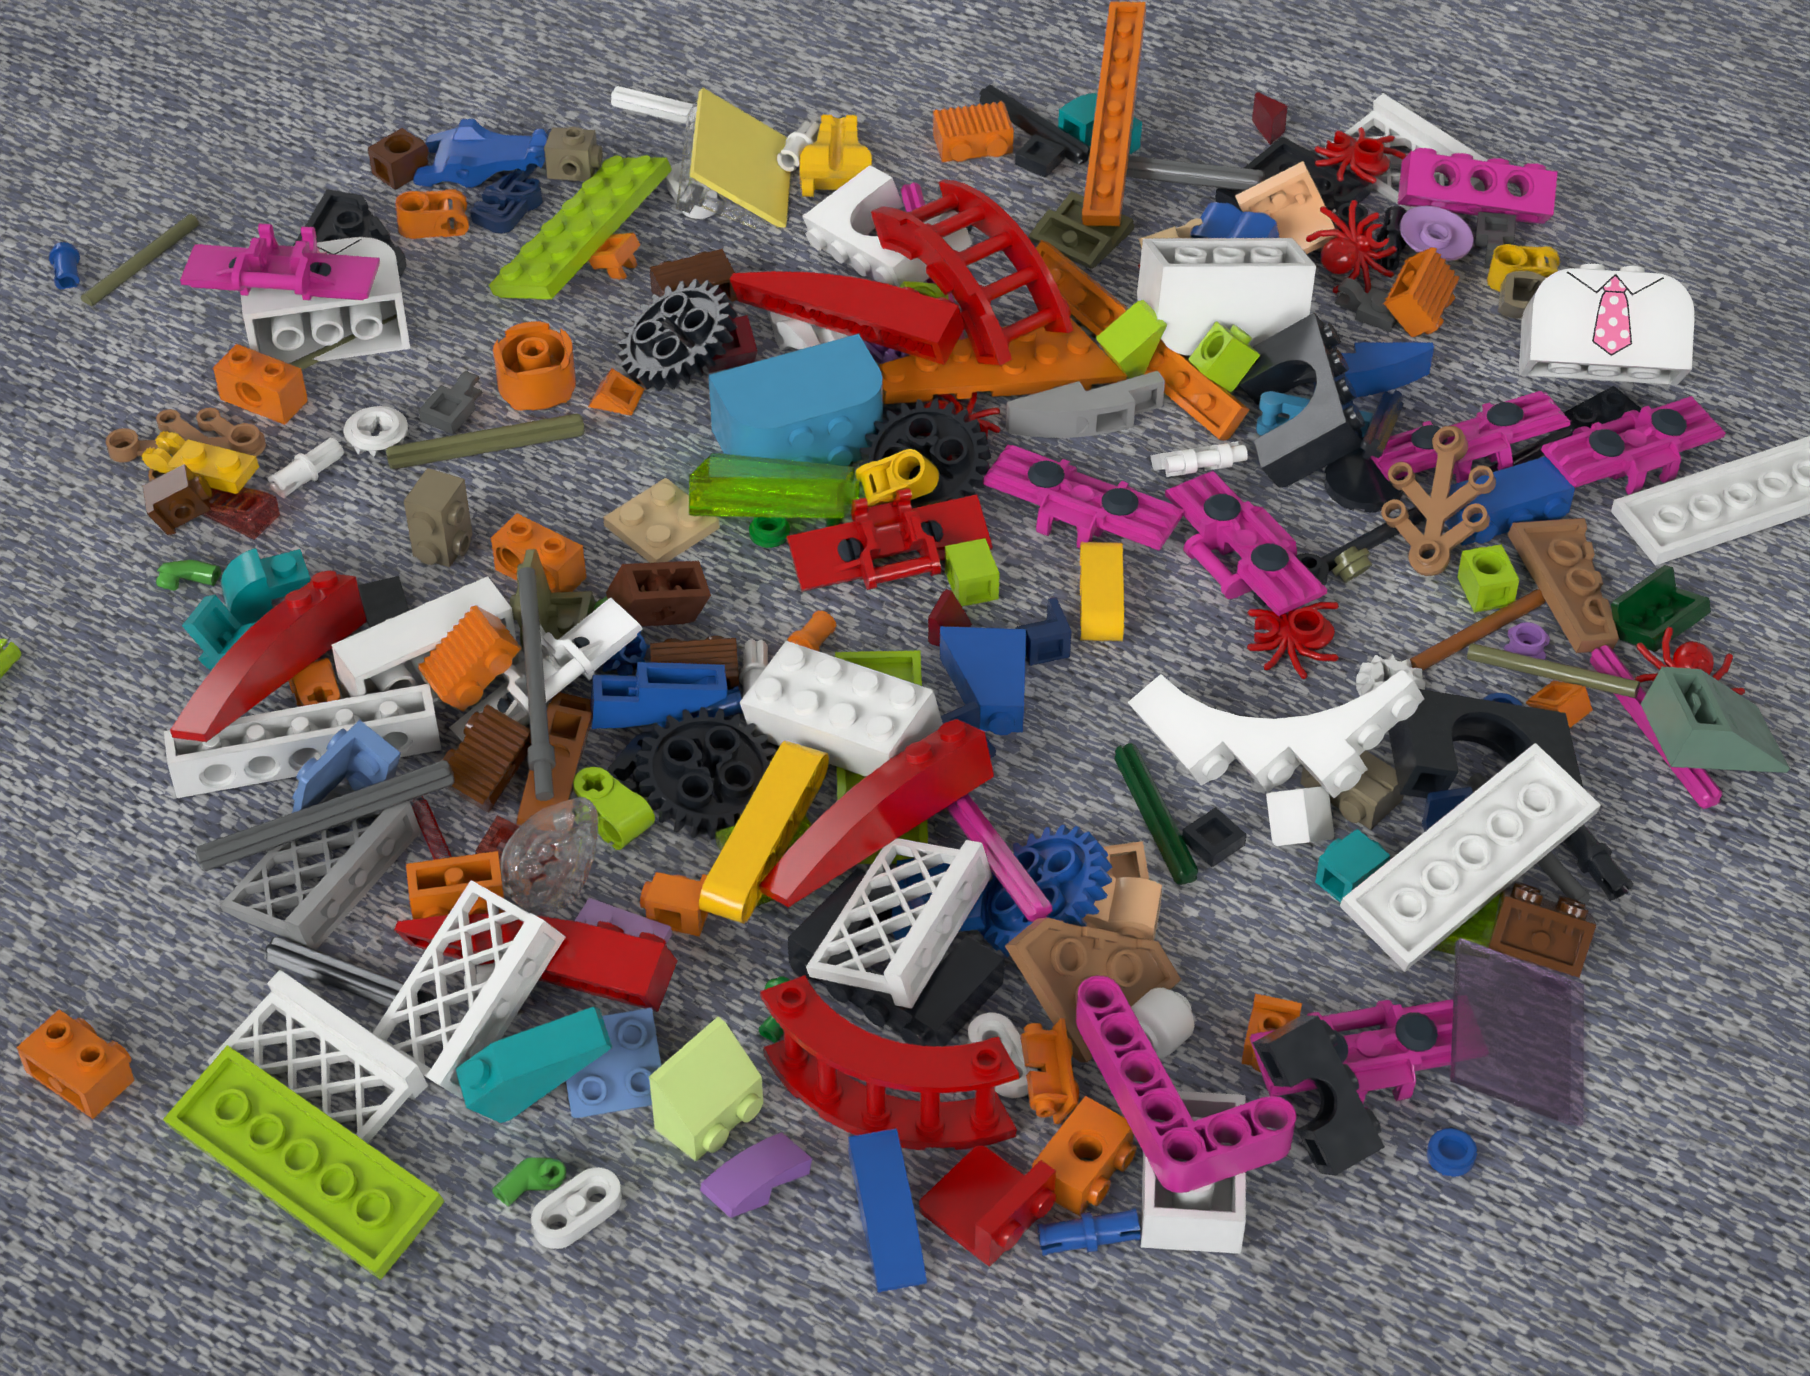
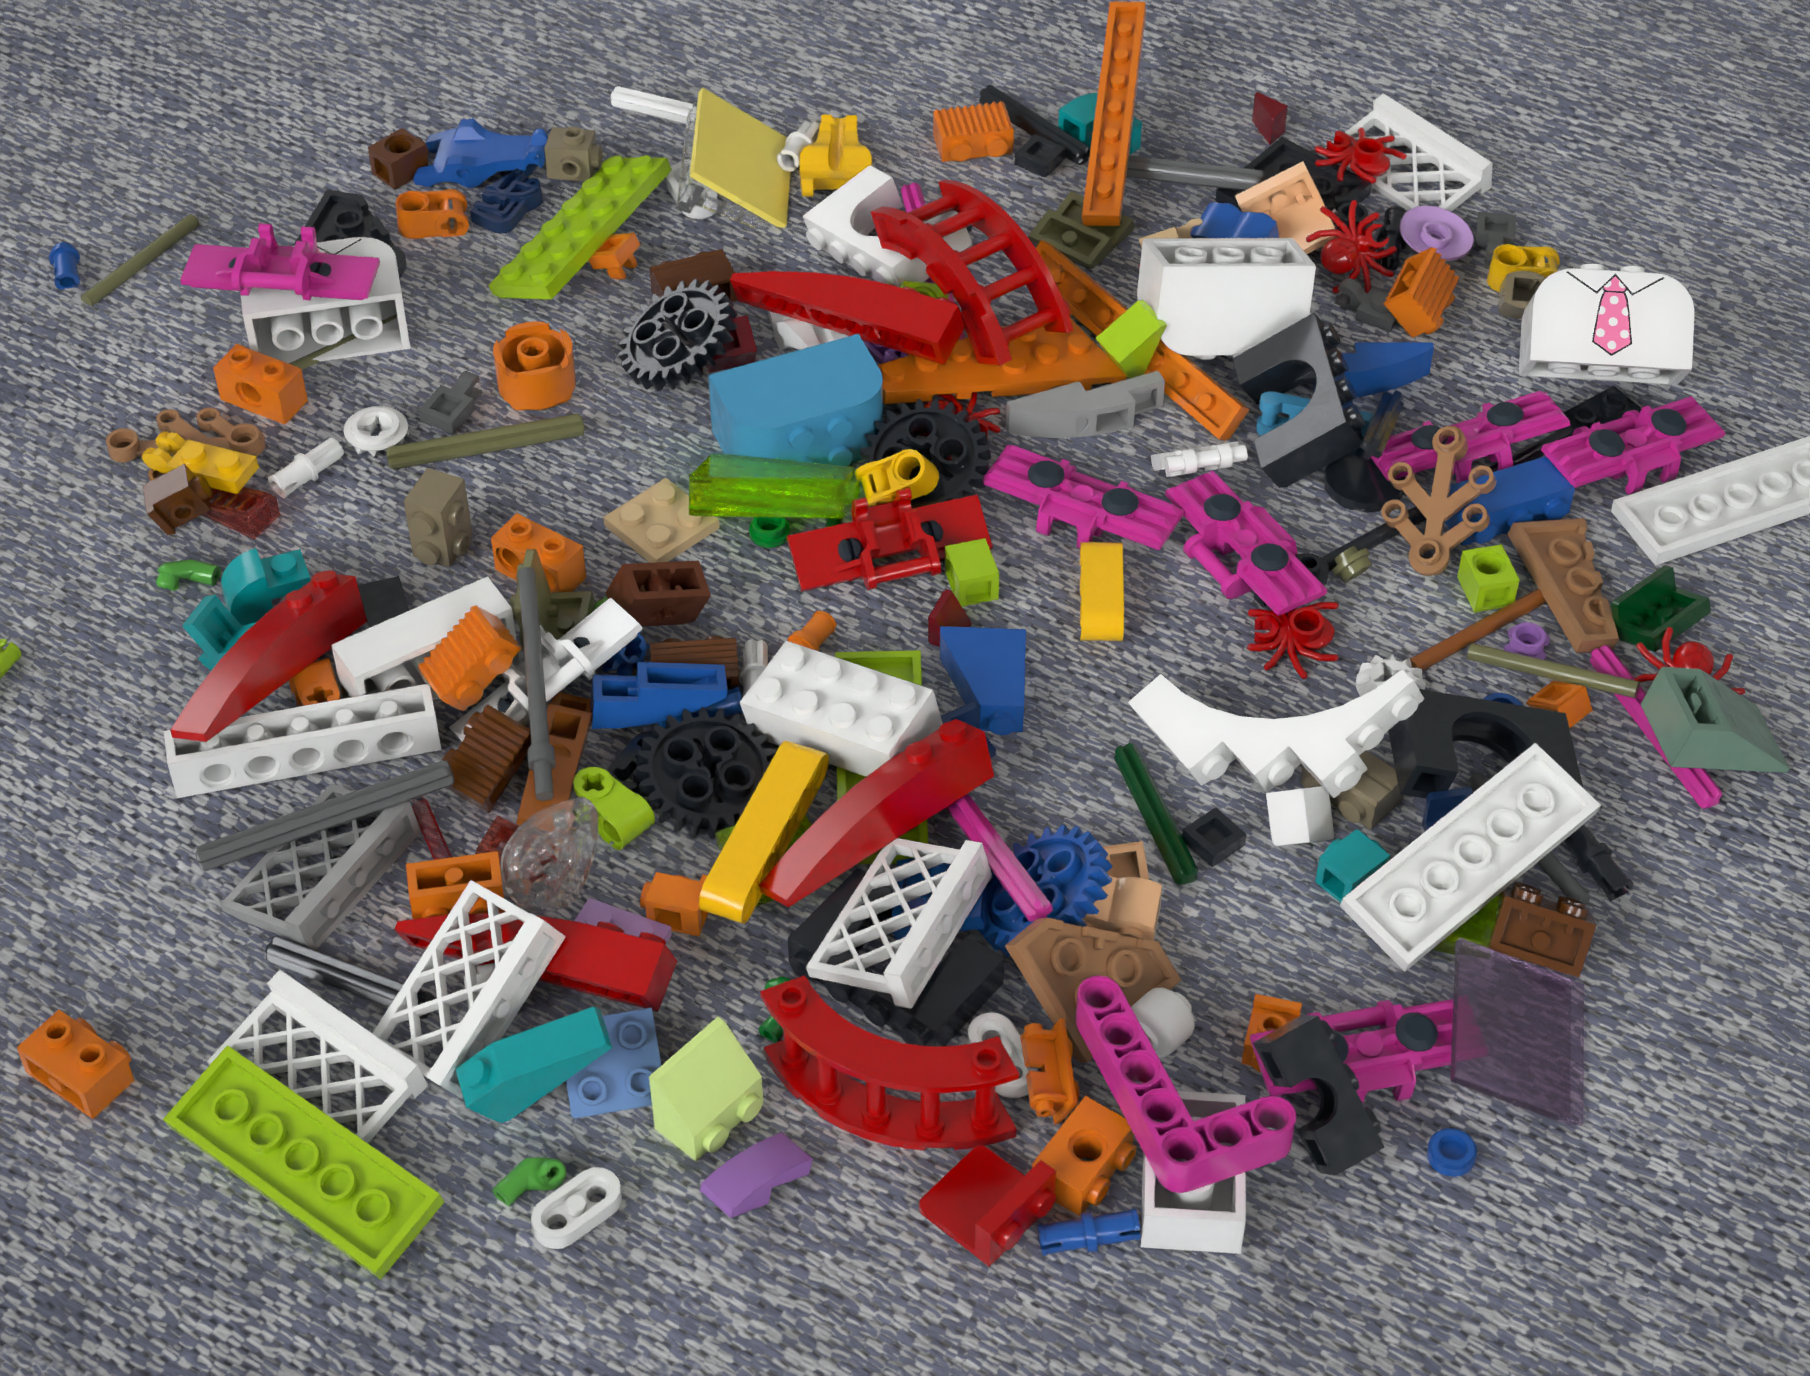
medium blue bracket [292,720,401,813] -> none
orange slope [588,368,645,416] -> none
blue slope [848,1128,927,1292] -> none
dark blue panel [1015,597,1072,666] -> none
lime brick [1188,321,1260,393] -> none
dark pink brick [1398,148,1558,224] -> none

